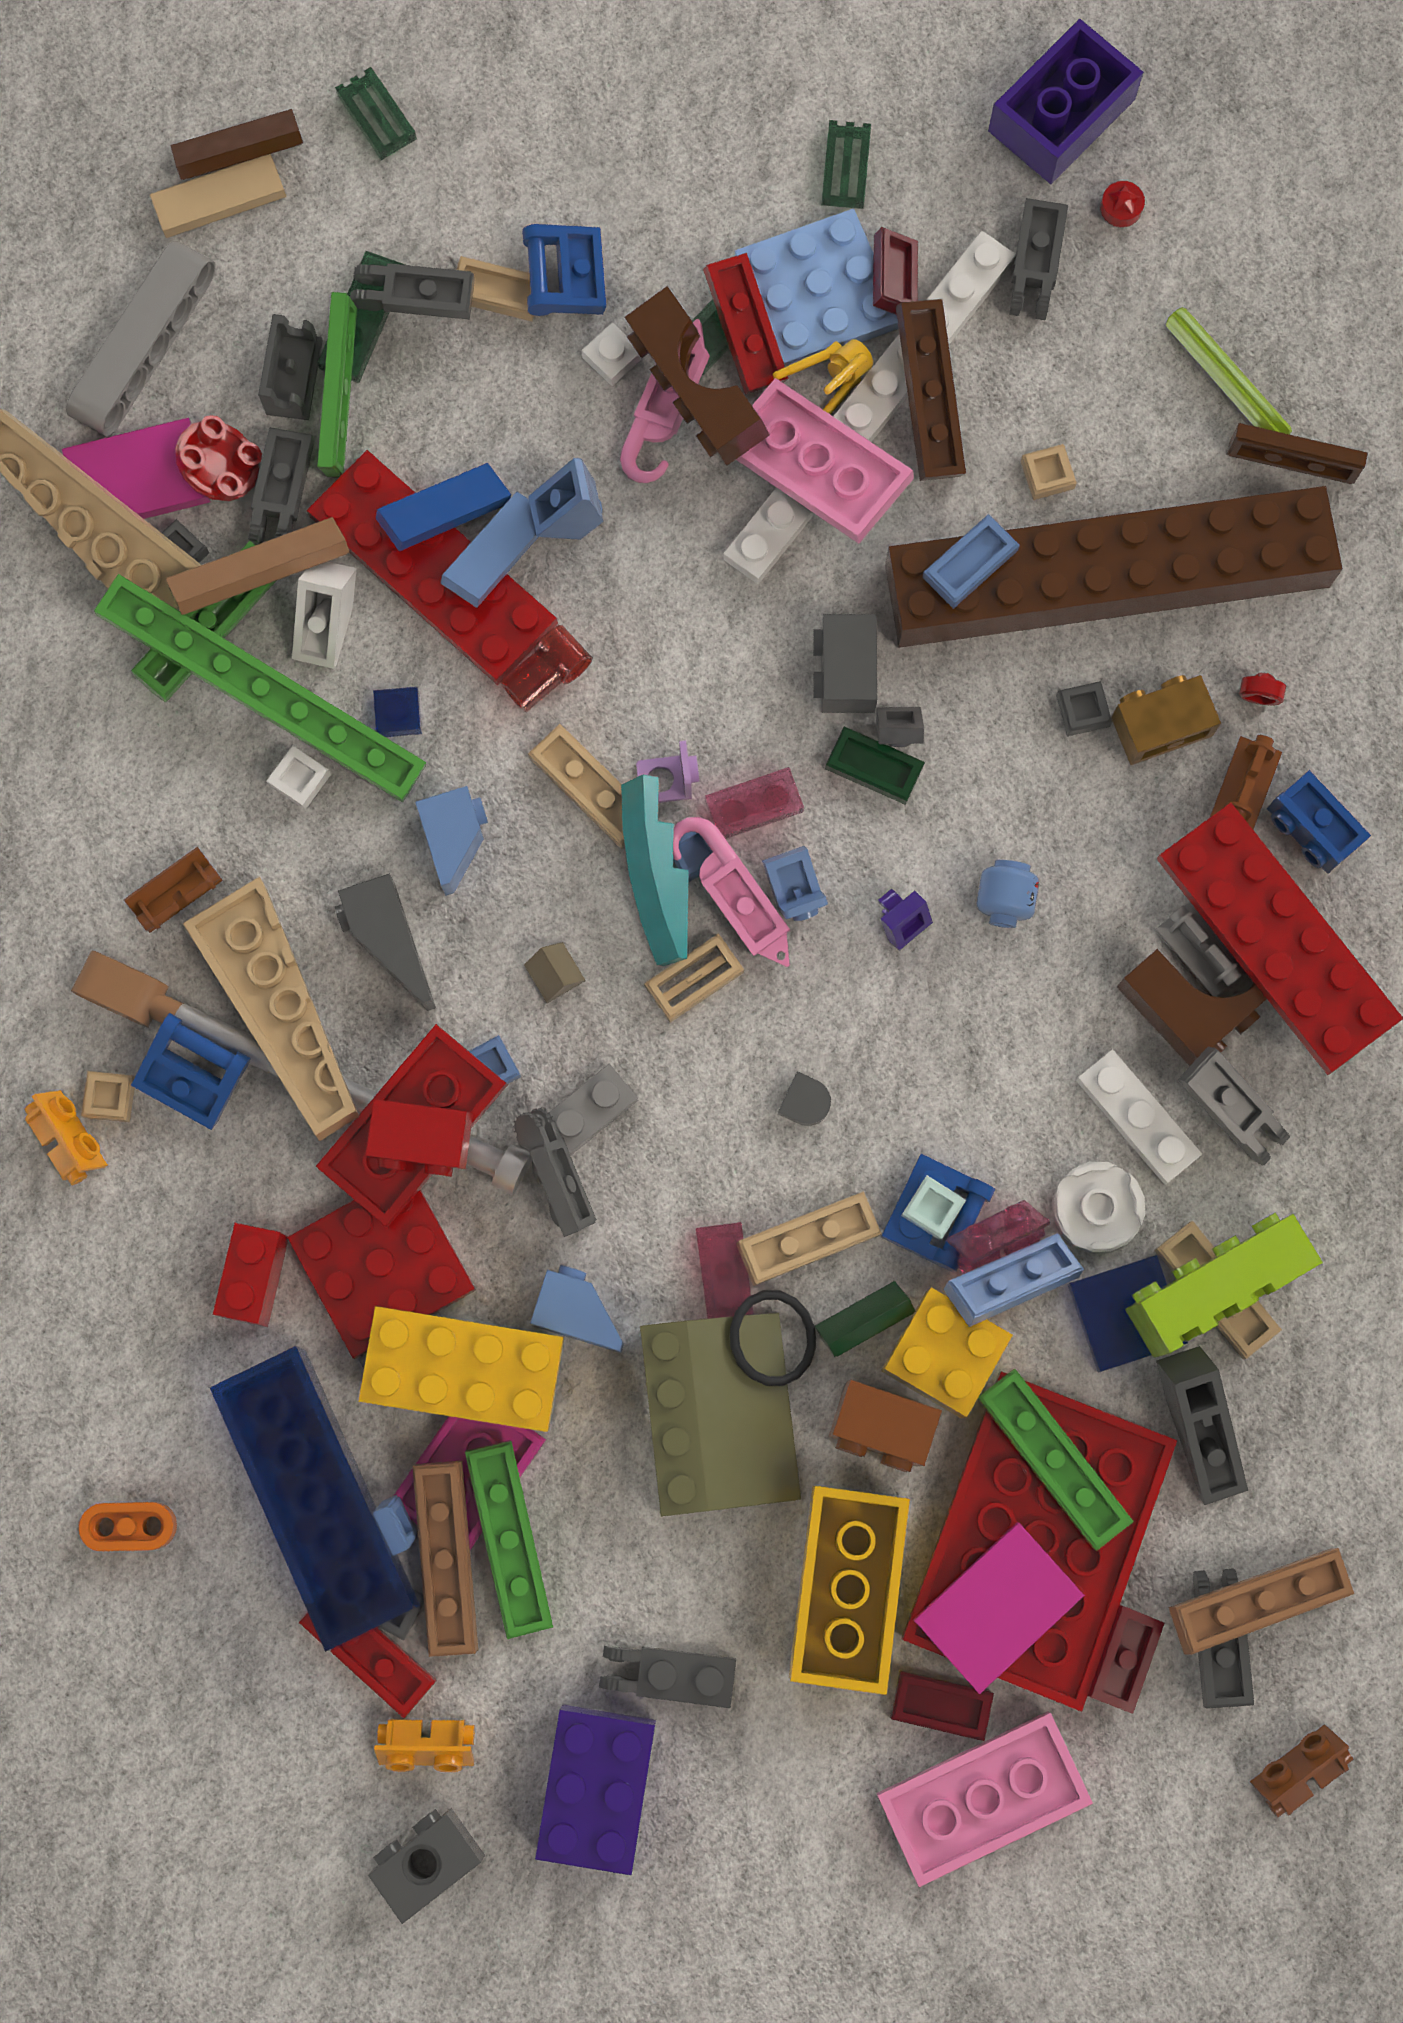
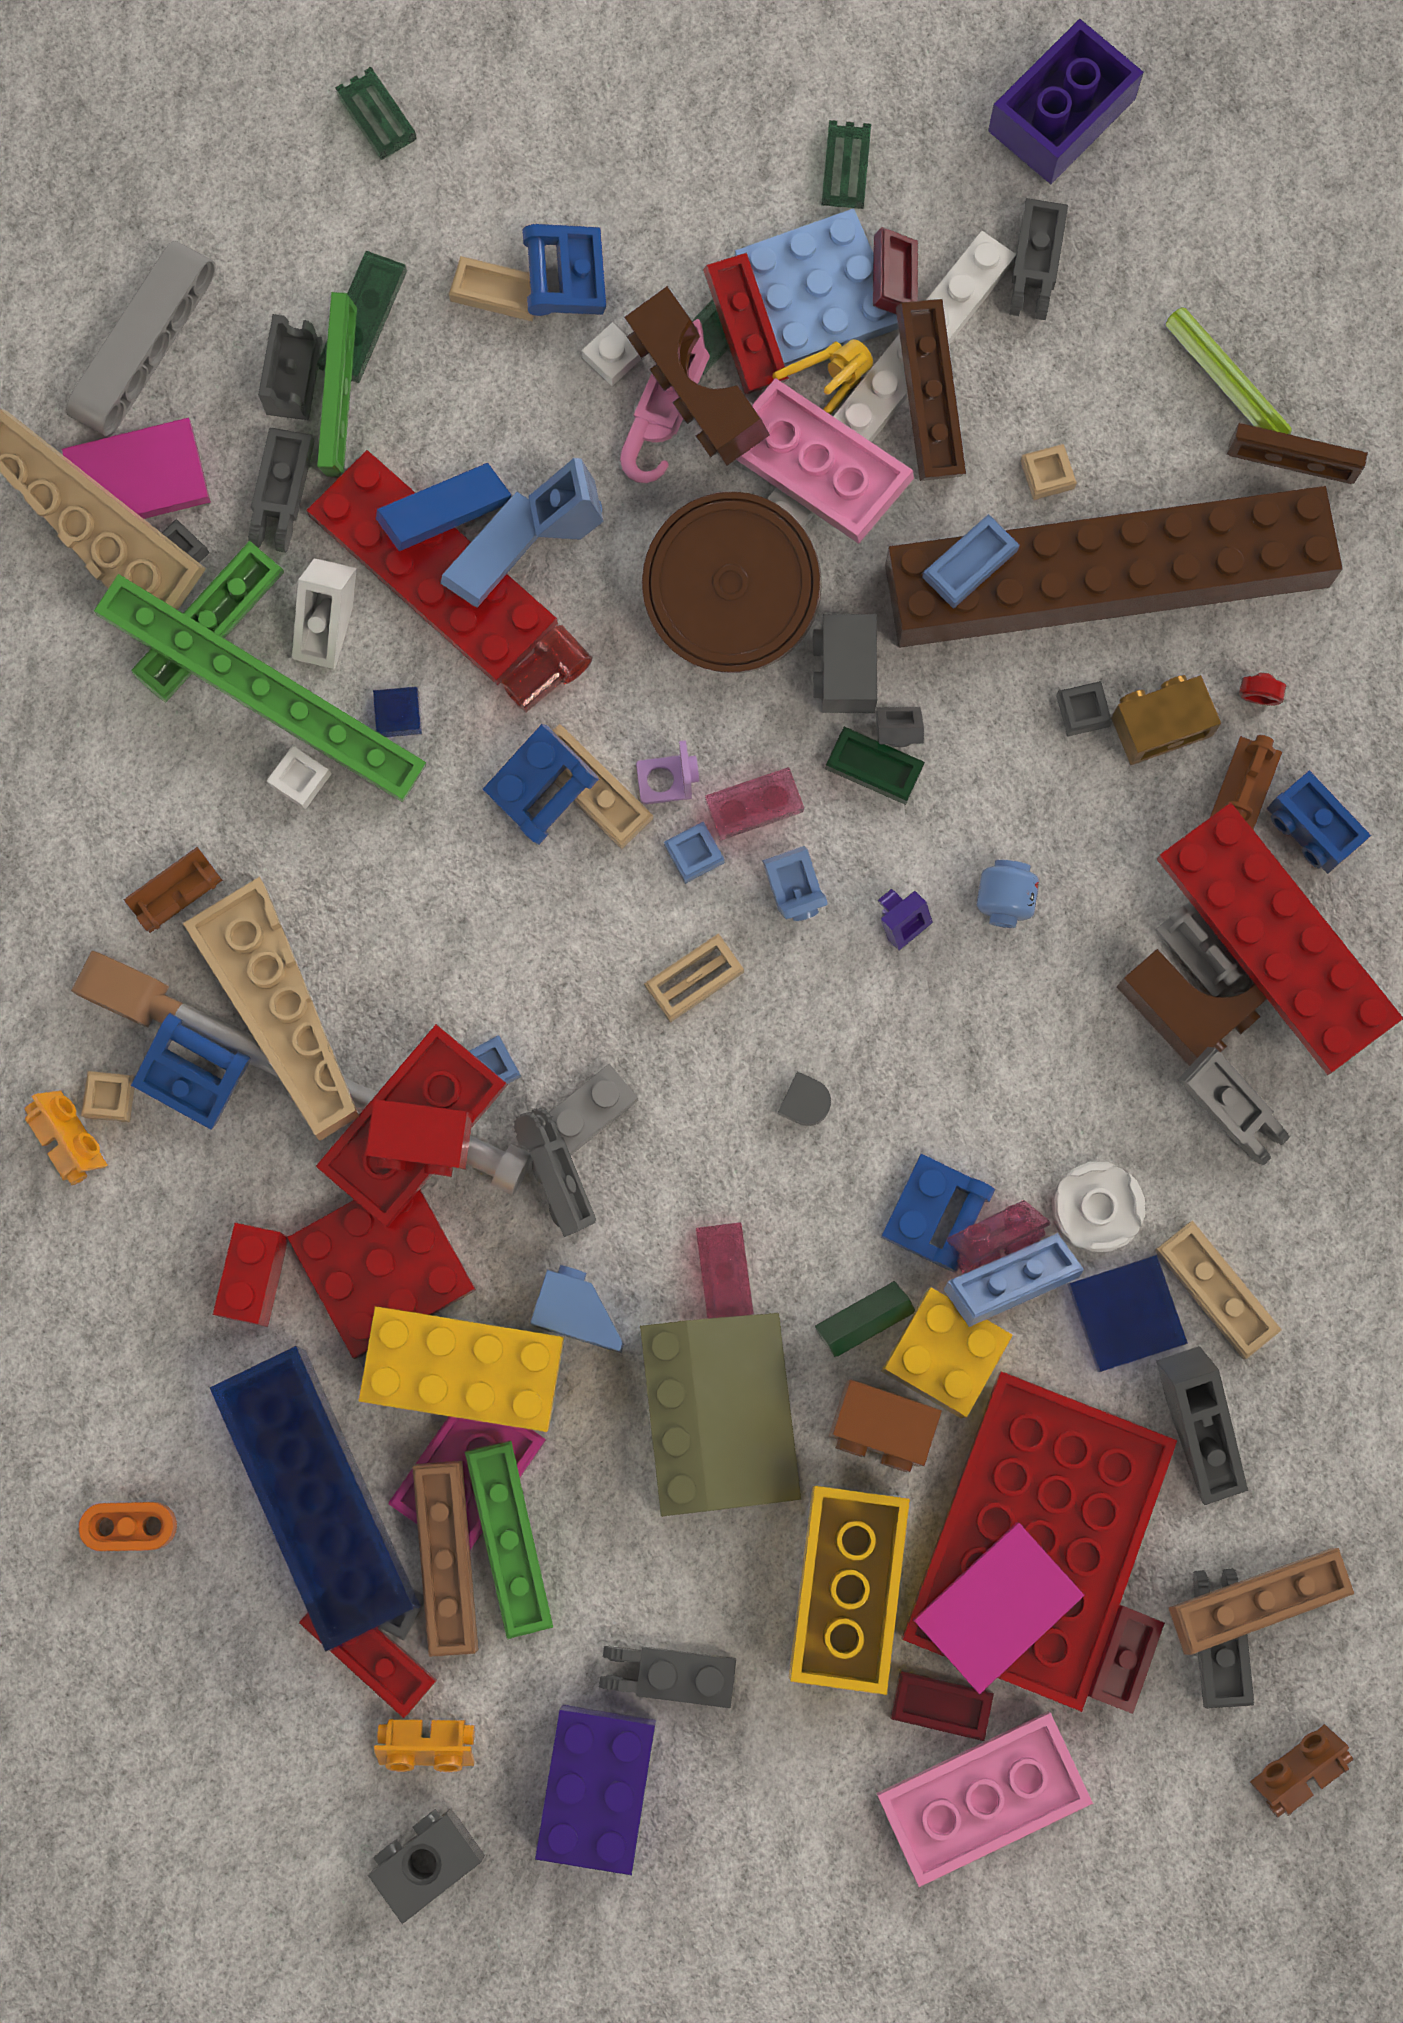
tan tile [150,154,286,238] -> none
medium nougat tile [166,517,350,615] -> none
reddish brown tile [170,109,303,180] -> none
red dish [175,415,262,501] -> none
dark grey slope [335,873,436,1011] -> none
dark grey hinge [350,263,475,320] -> none
medium blue tile [372,1495,418,1556] -> none
medium blue slope [415,786,488,896] -> none
dark tan slope [524,942,586,1003] -> none
teal slope [621,774,689,966] -> none
bright pink plate [673,817,790,967] -> none
black piece [730,1290,816,1386] -> none
tan tile [736,1191,882,1286] -> none
light aqua tile [901,1175,966,1241] -> none
bright green tile [978,1369,1134,1551] -> none
white plate [1076,1049,1202,1185] -> none
red tile [1100,181,1145,227] -> none
lime wedge [1125,1212,1323,1358] -> none
none -> blue plate [483,724,599,845]
none -> reddish brown brick [642,492,822,673]

